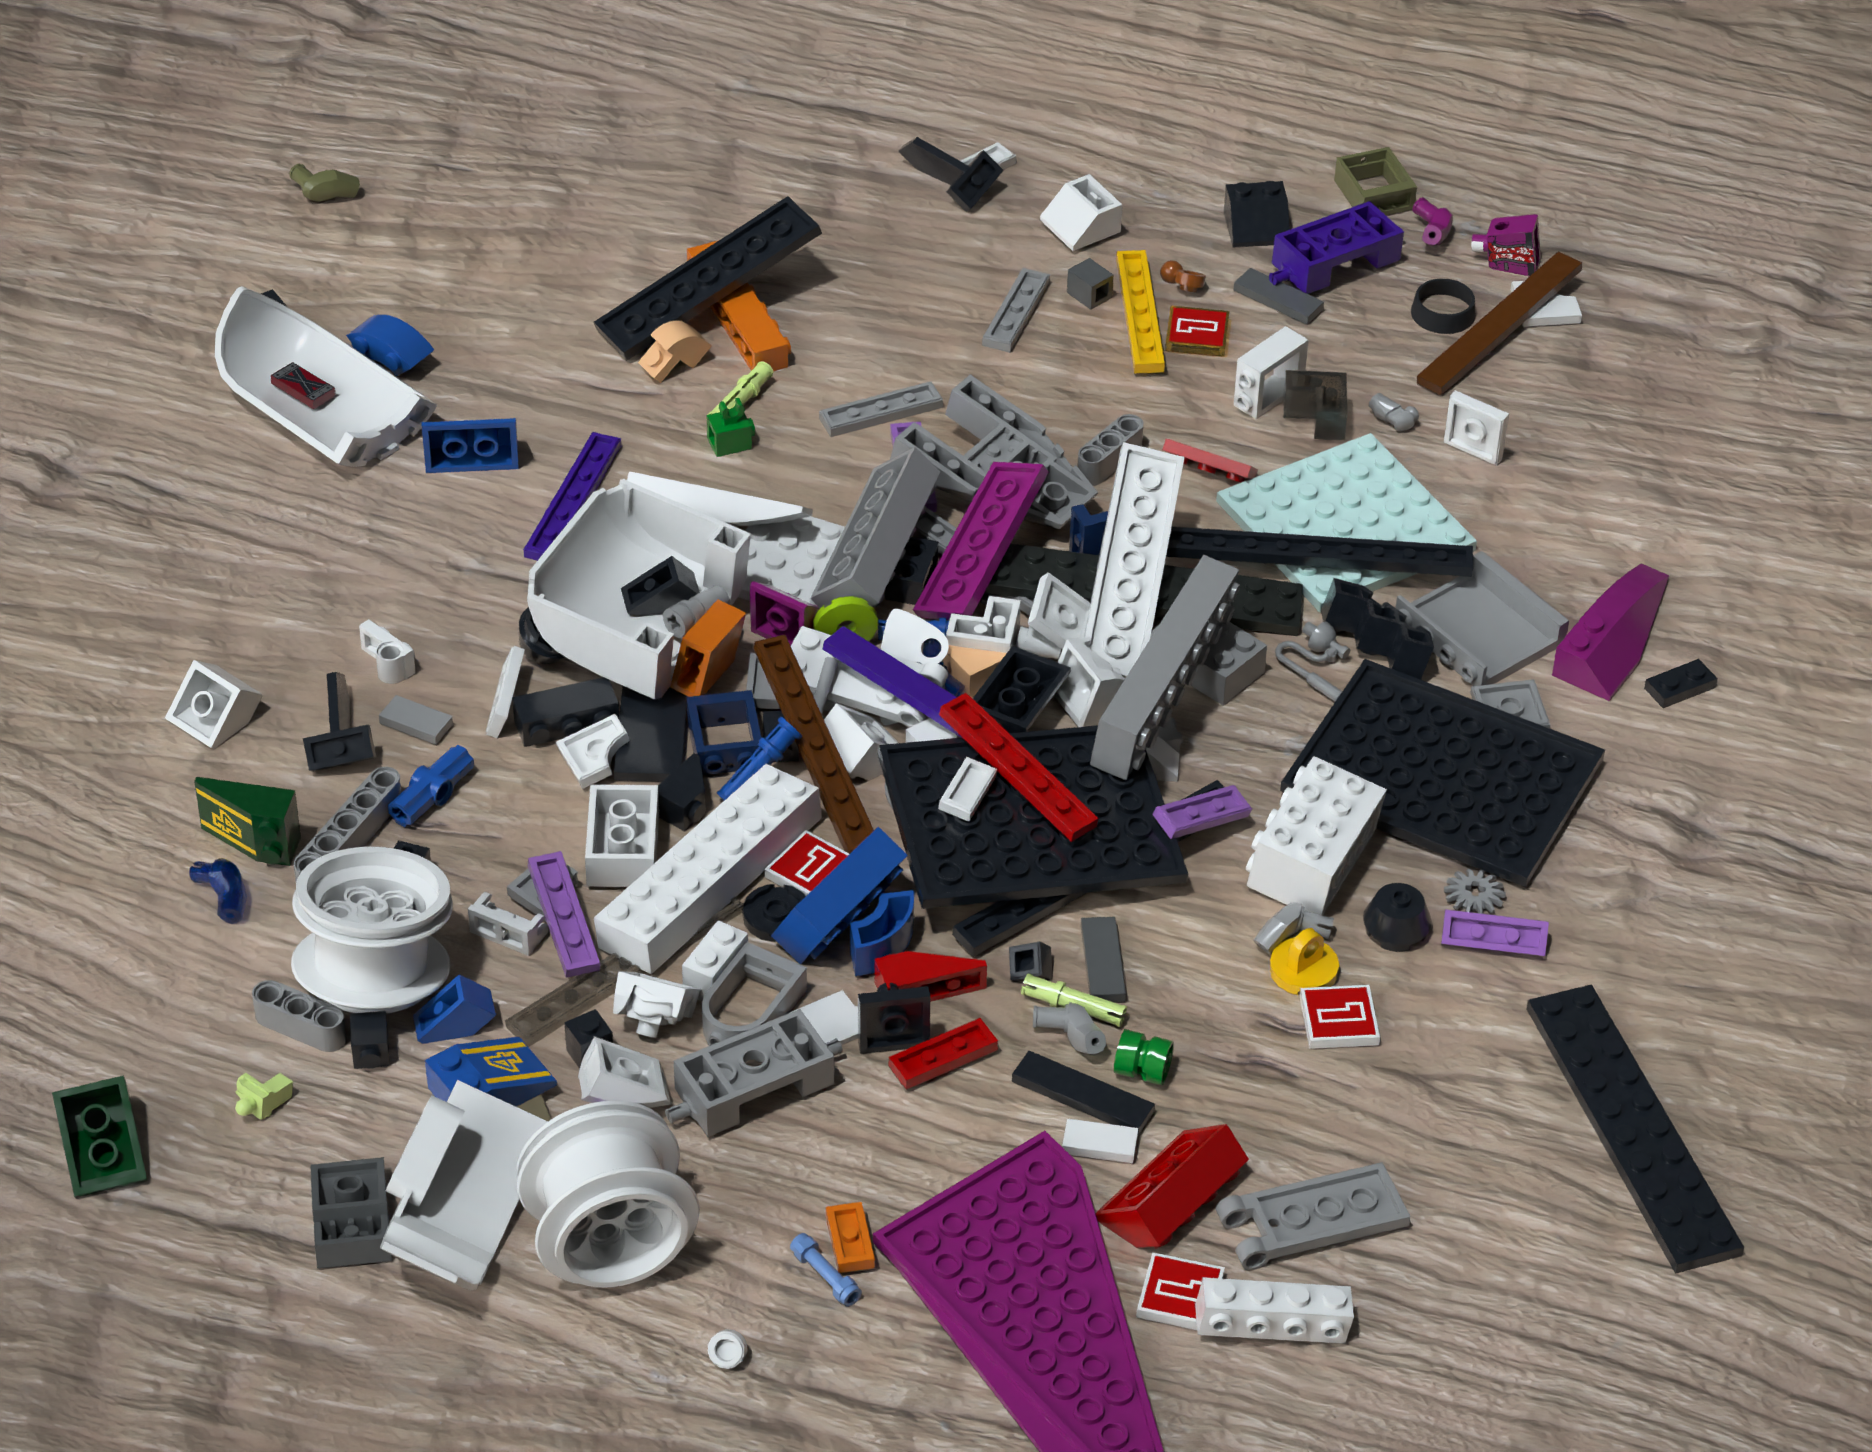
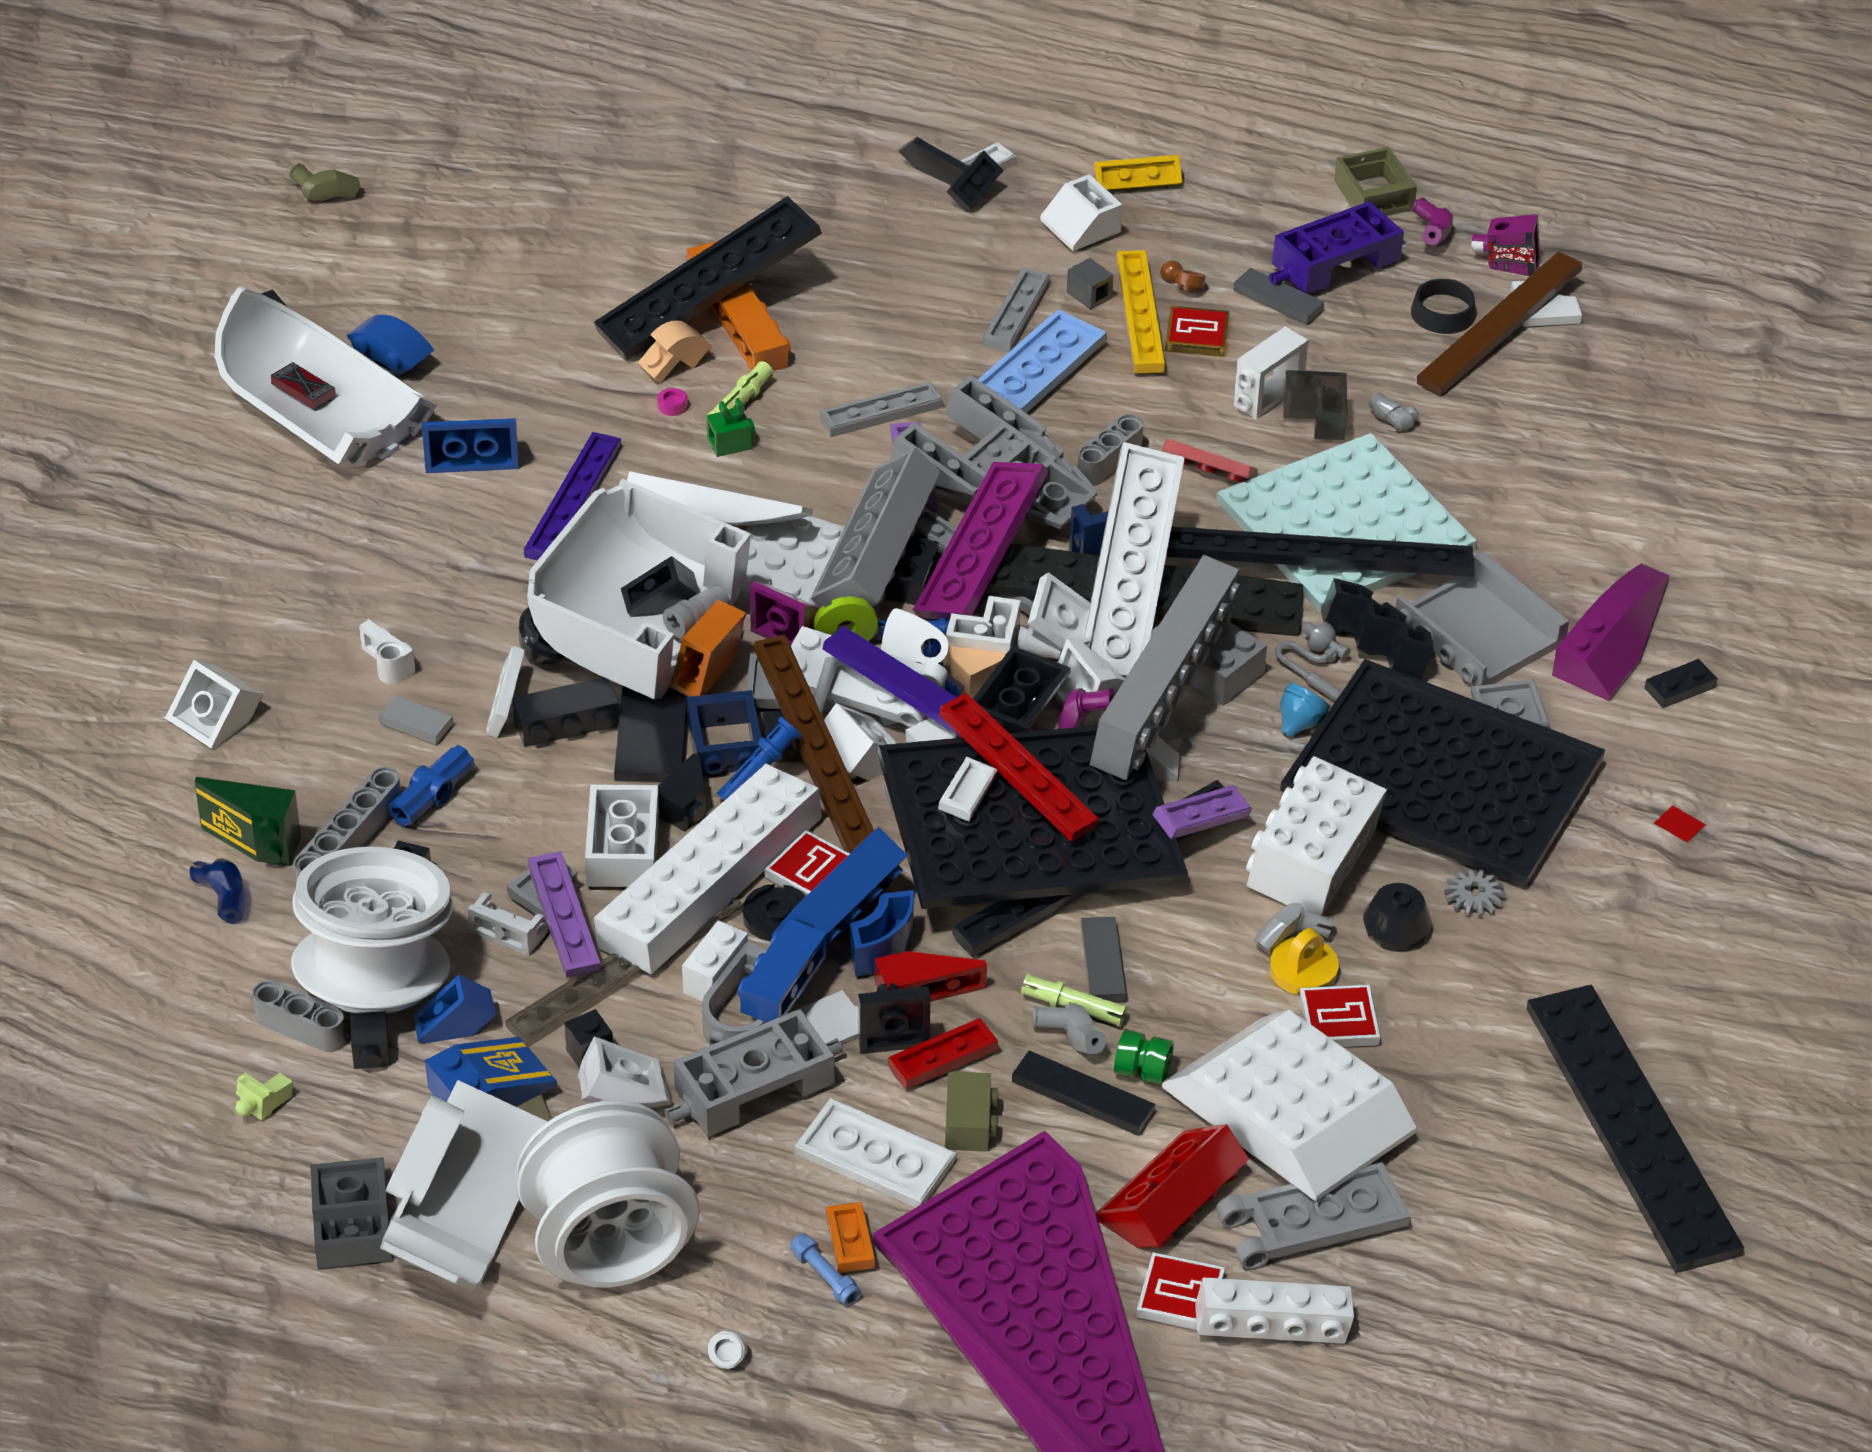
dark green slope [52,1075,147,1198] -> none
black piece [303,672,376,772] -> none
white tile [556,714,630,789] -> none
white brick [613,971,701,1038] -> none
black slope [1009,941,1053,982] -> none
white tile [1062,1119,1138,1164] -> none
black slope [1223,181,1290,248] -> none
medium lavender plate [1441,909,1549,956] -> none
white tile [1444,390,1509,466] -> none
none -> dark pink tile [657,388,688,416]
none -> blue brick [737,919,827,1022]
none -> white tile [795,1098,956,1208]
none -> olive brick [945,1071,998,1152]
none -> light blue plate [978,309,1107,413]
none -> magenta arm [1058,688,1116,729]
none -> yellow plate [1093,155,1182,191]
none -> white slope [1162,1009,1417,1201]
none -> dark azure helmet [1280,683,1331,738]
none -> red sticker [1654,805,1706,842]

